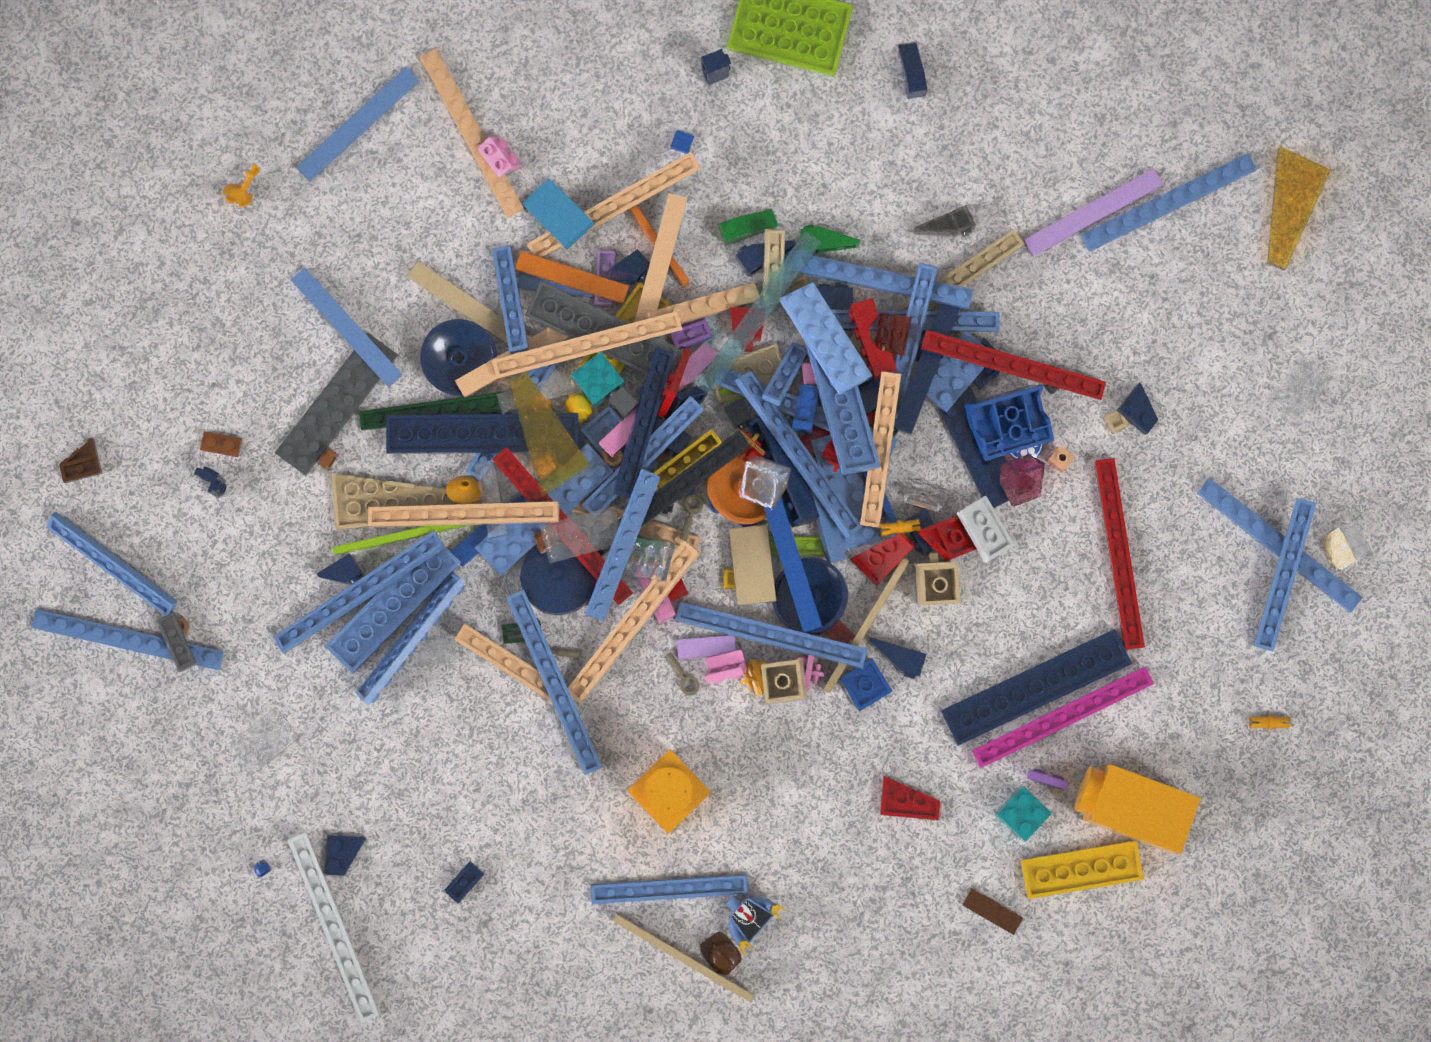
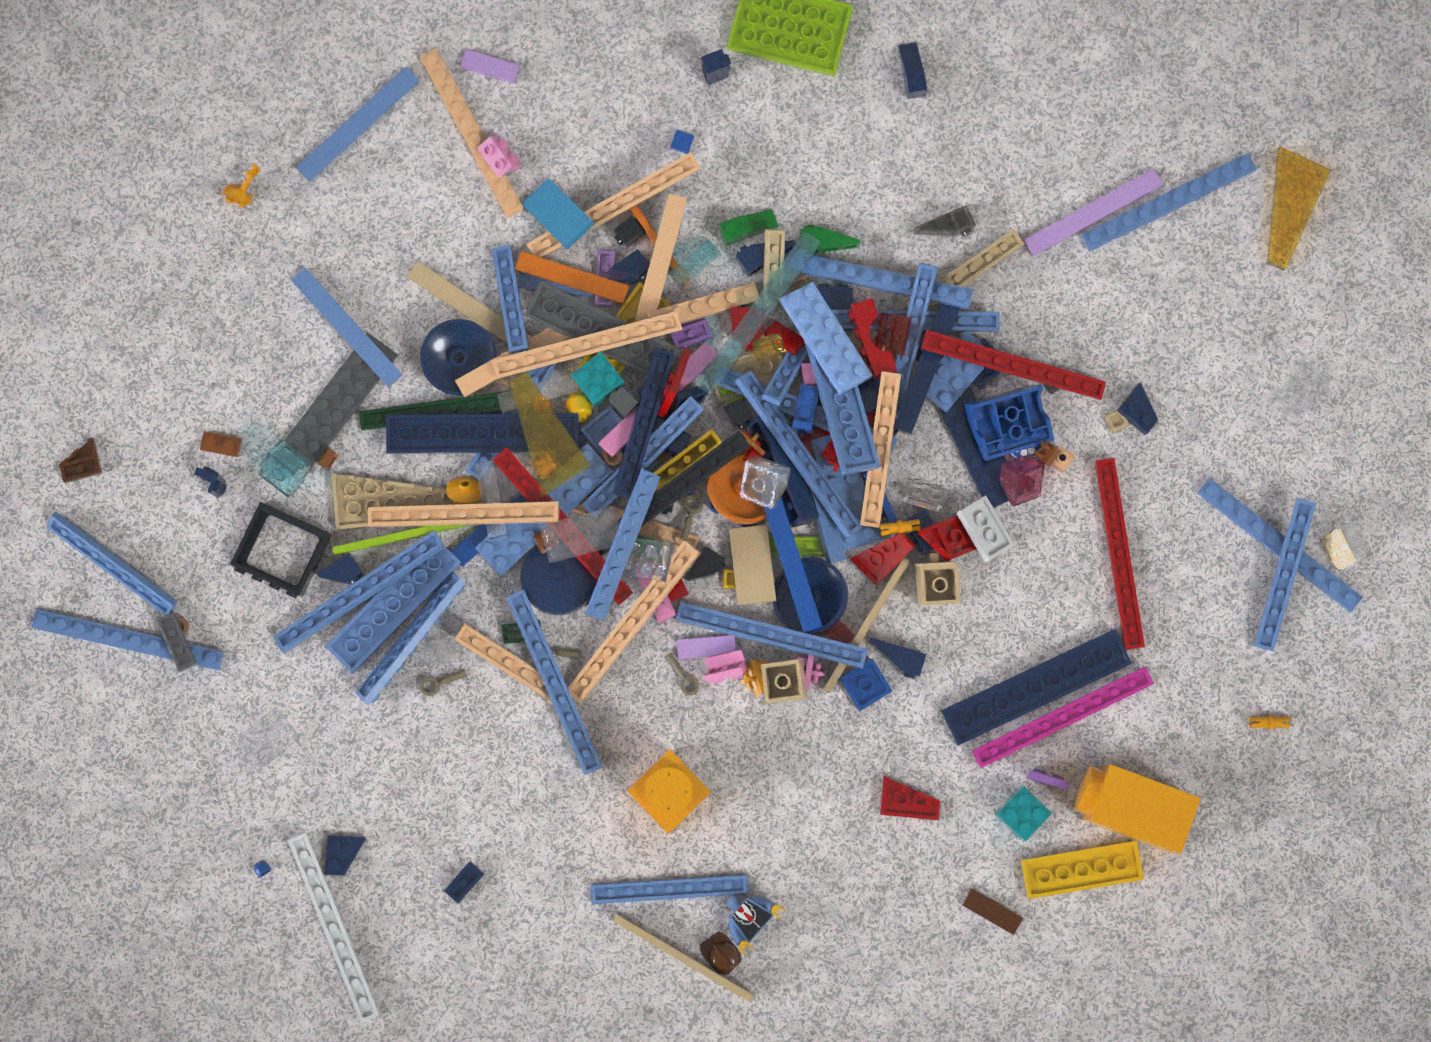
none -> black piece [230,502,332,599]
none -> clear light blue brick [258,440,312,498]
none -> dark tan piece [420,669,467,696]
none -> lavender tile [460,49,520,84]
none -> black brick [614,216,644,248]
none -> clear light blue plate [670,239,721,287]
none -> black slope [685,546,726,582]
none -> clear yellow brick [752,334,786,361]
none -> red tile [764,321,805,355]
none -> dark orange tile [1034,440,1061,467]

